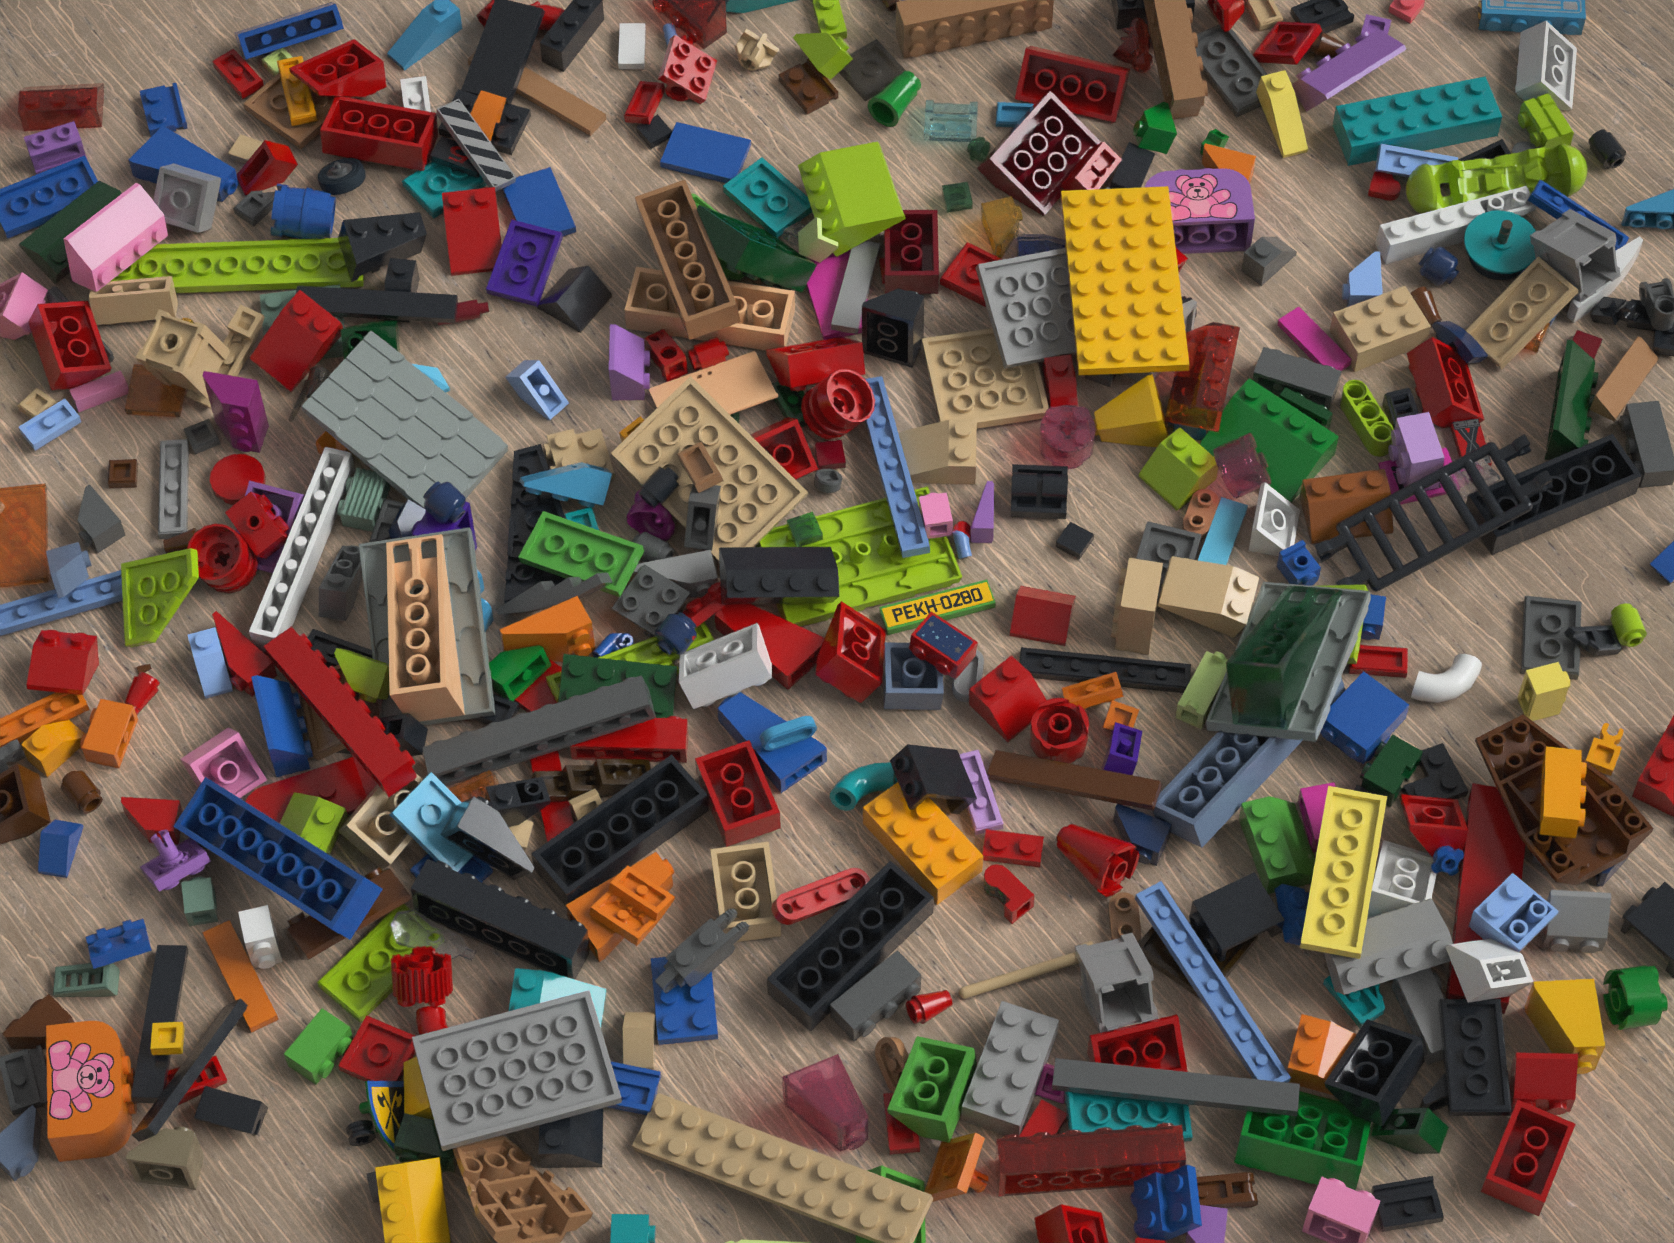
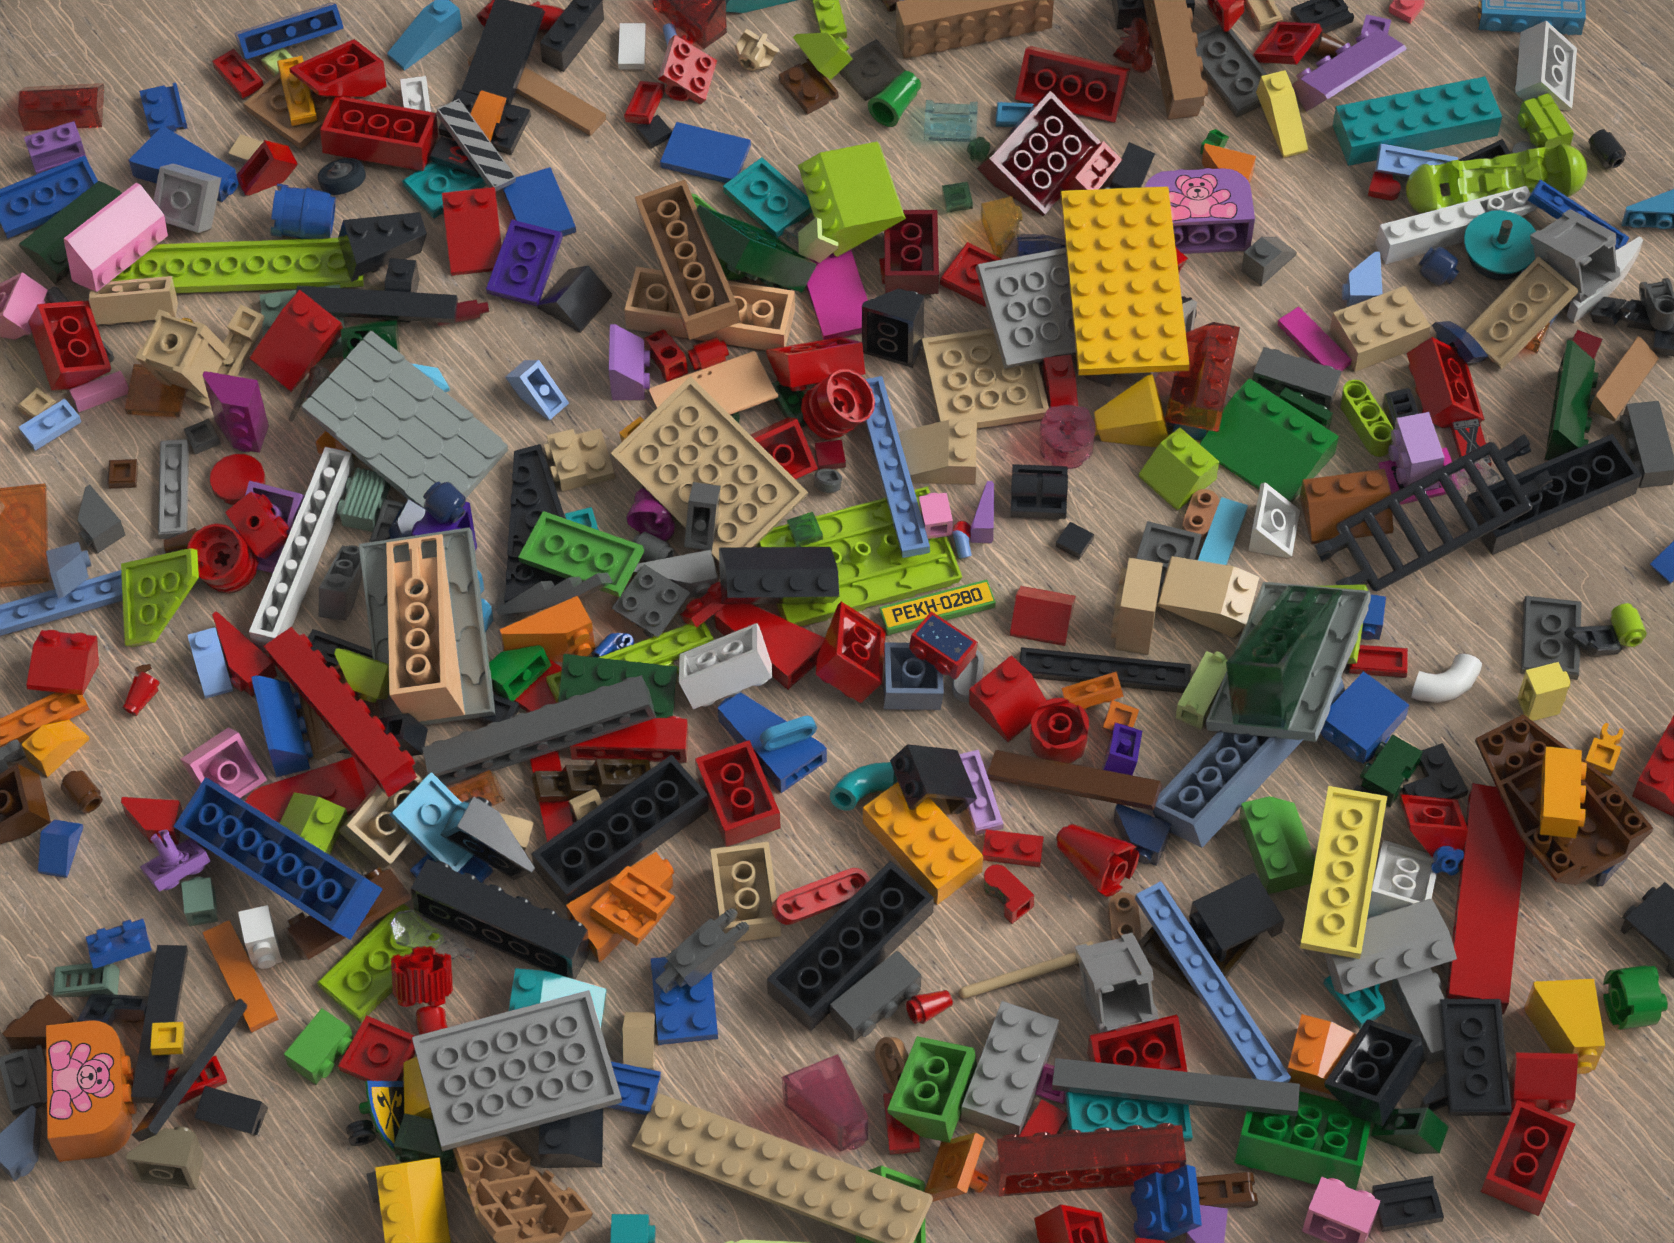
orange brick [80,699,138,768] -> none
dark grey tile [233,190,275,226] -> none
black slope [485,777,550,827] -> none
dark azure slope [519,462,612,508] -> none
black brick [638,467,680,509] -> none
dark blue head [655,612,697,655] -> none
medium nougat tile [677,442,724,493] -> none
light grey tile [831,241,880,334] -> none
green slope [1133,102,1177,154] -> none
clear pink brick [1213,433,1272,498] -> none
blue plate [1275,884,1310,946] -> none
blue brick [1277,540,1321,586] -> none
dark pink slope [1298,783,1336,853] -> none
reddish brown cone [1410,287,1442,328] -> none
white slope [1446,938,1533,1003] -> none
light blue slope [1469,873,1559,952] -> none
light grey slope [1542,890,1611,953] -> none
none -> black plate [77,993,148,1026]

